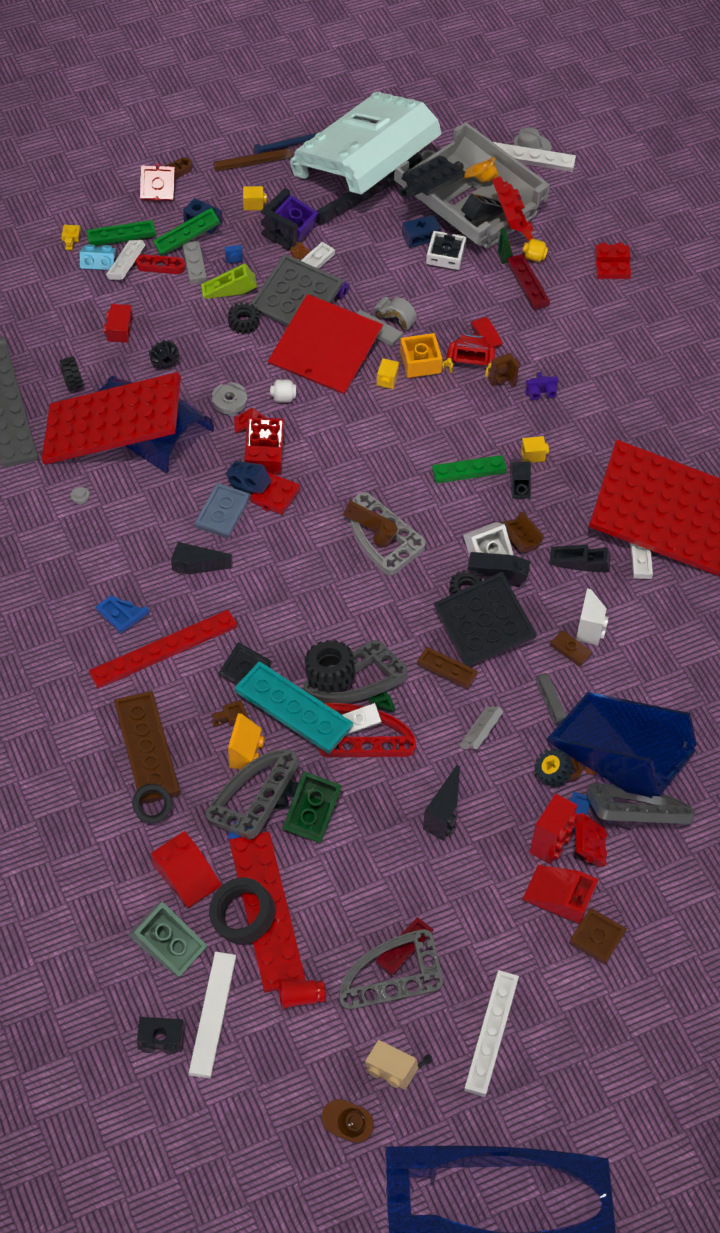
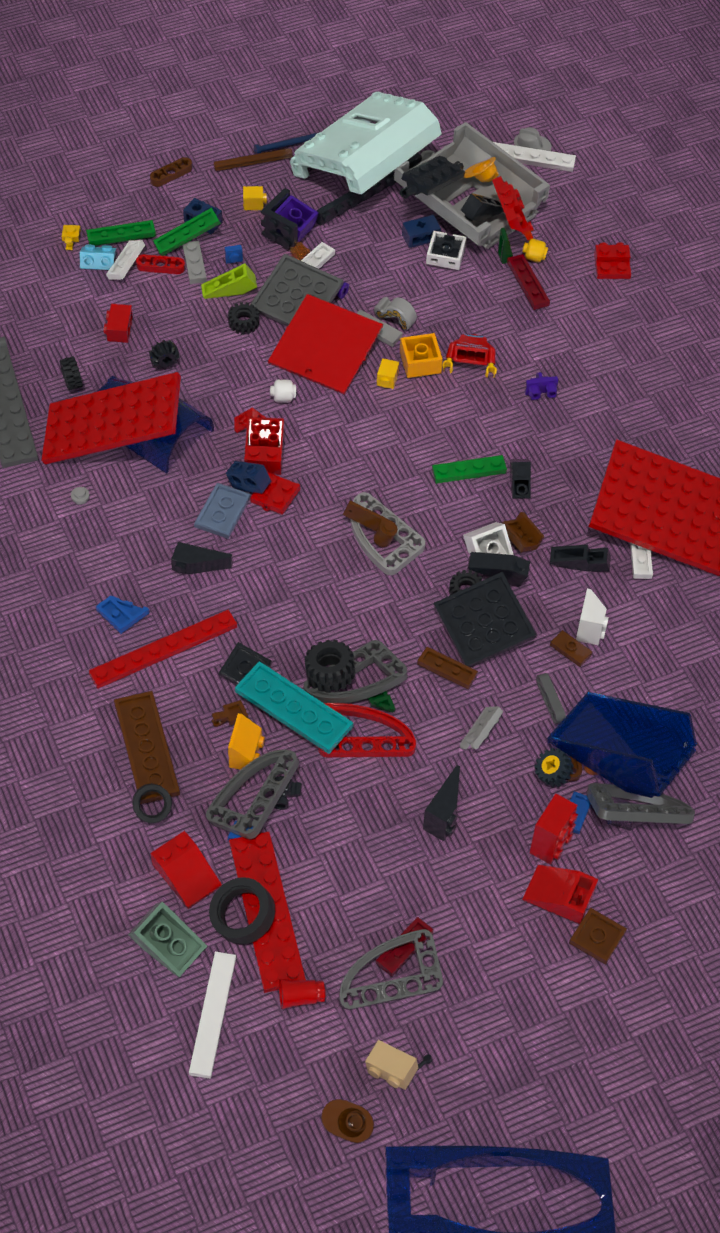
black brick [137,1017,184,1054] -> none
plate [140,164,175,201] -> none
light grey plate [212,382,247,416] -> none
dark green slope [282,771,342,843] -> none
white plate [343,703,382,735] -> none
white plate [464,970,519,1097] -> none
red slope [471,316,503,348] -> none
reddish brown bracket [489,353,520,387] -> none
yellow brick [521,436,549,463] -> none
red plate [576,813,607,867] -> none

